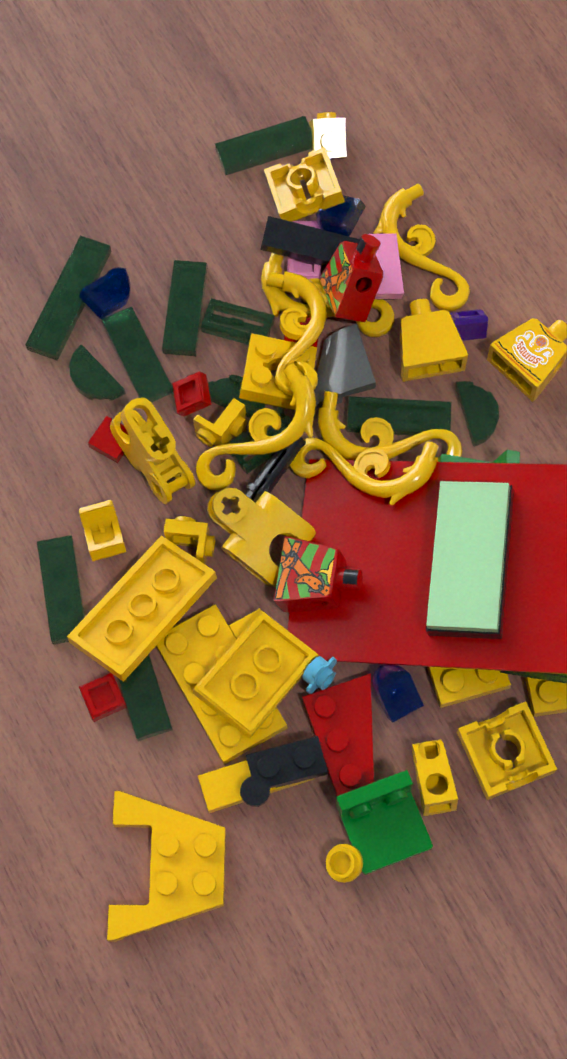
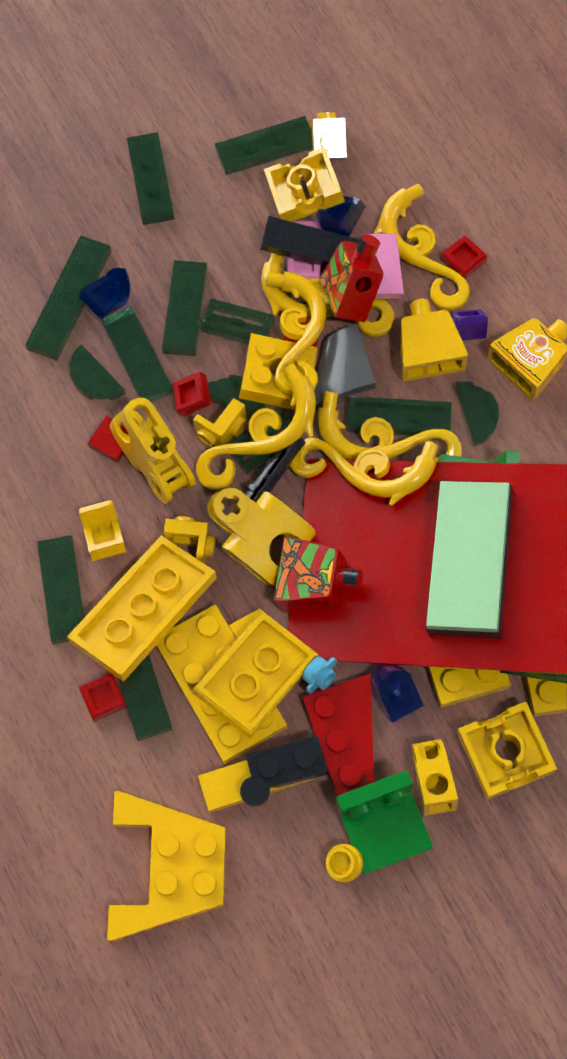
none -> clear green tile [127,132,175,225]
none -> red tile [440,235,488,279]

